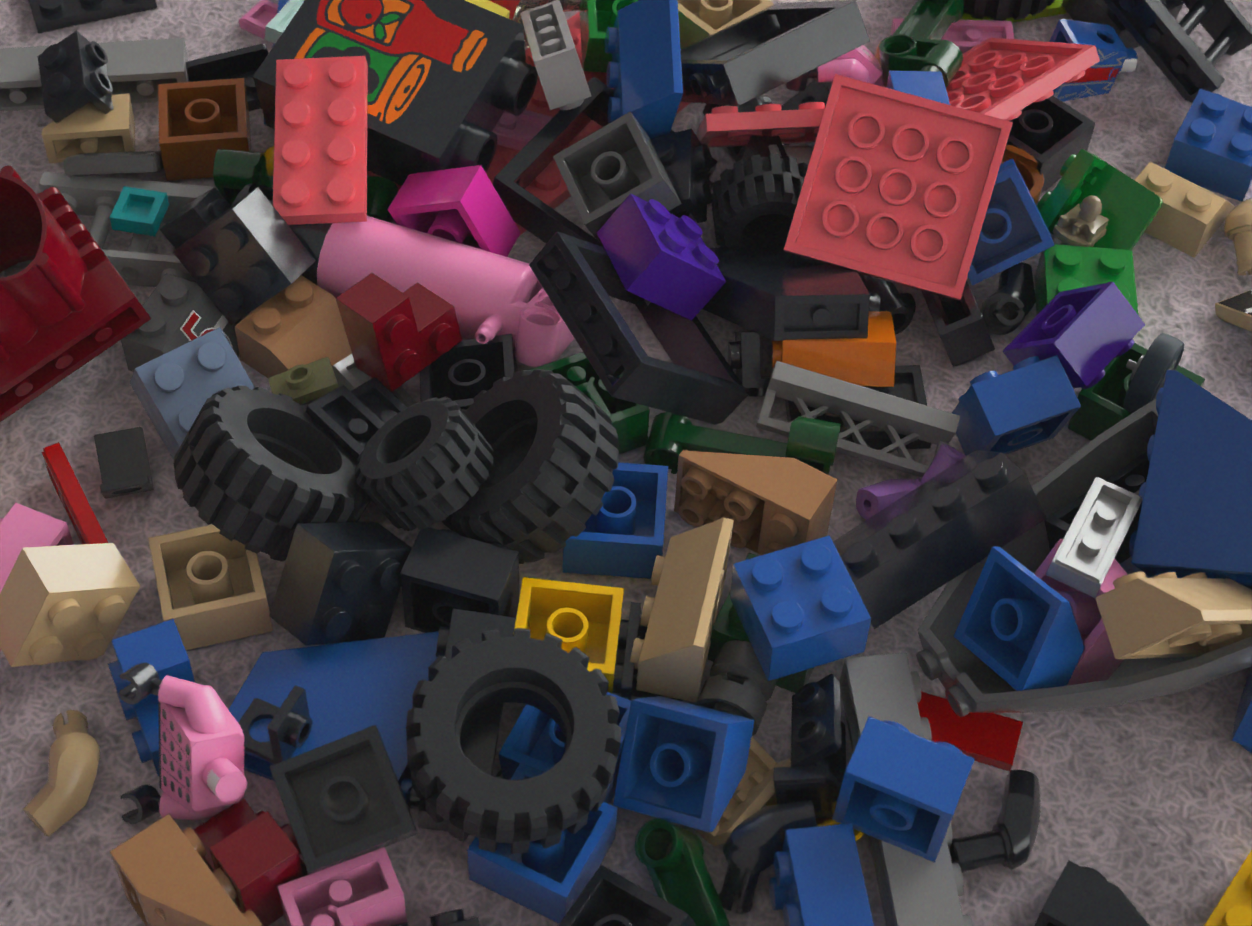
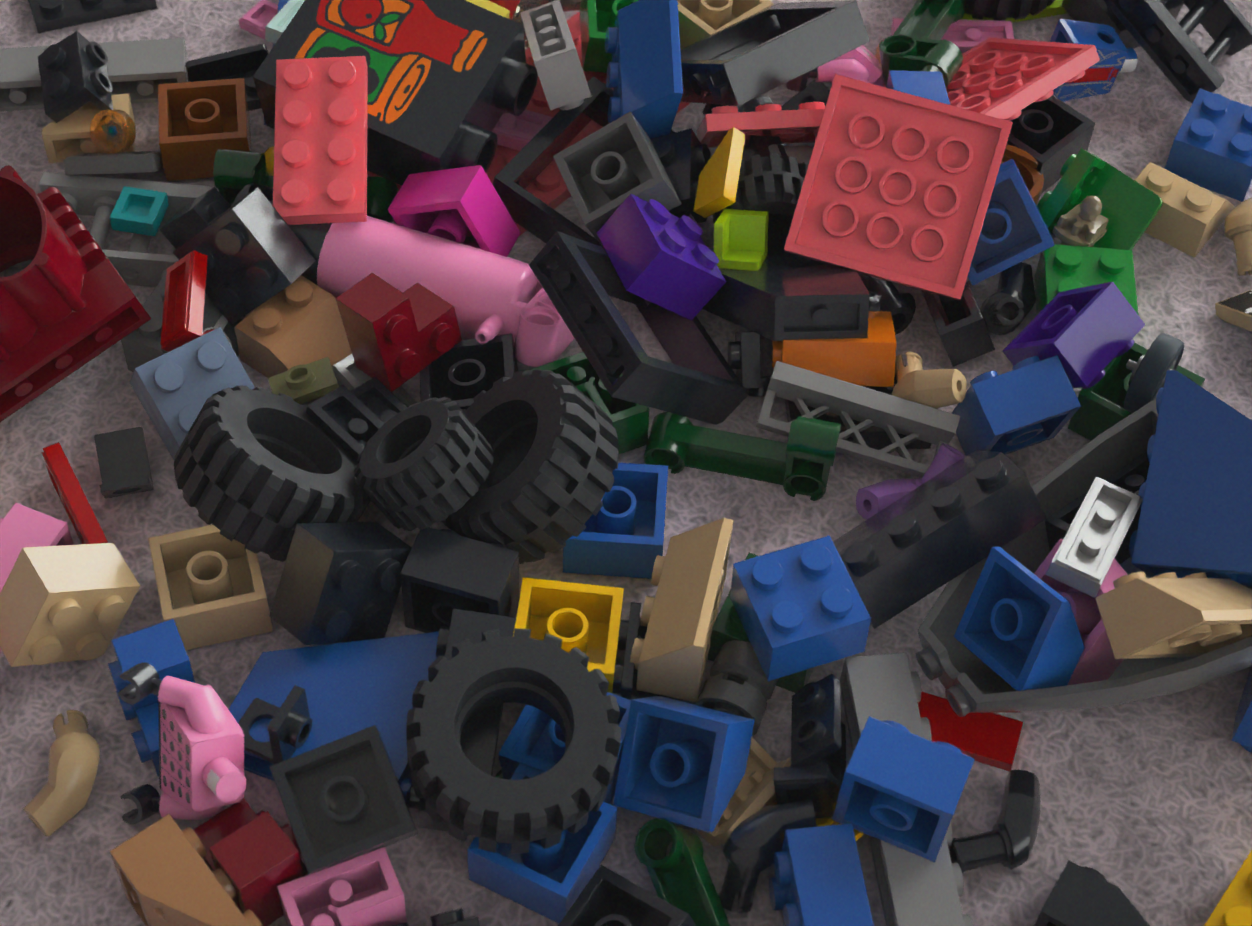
medium nougat slope [674,450,838,555] -> none
none -> clear orange tile [90,109,136,154]
none -> red tile [160,250,208,352]
none -> yellow tile [694,127,745,218]
none -> lime panel [714,209,769,271]
none -> tan arm [892,352,967,409]

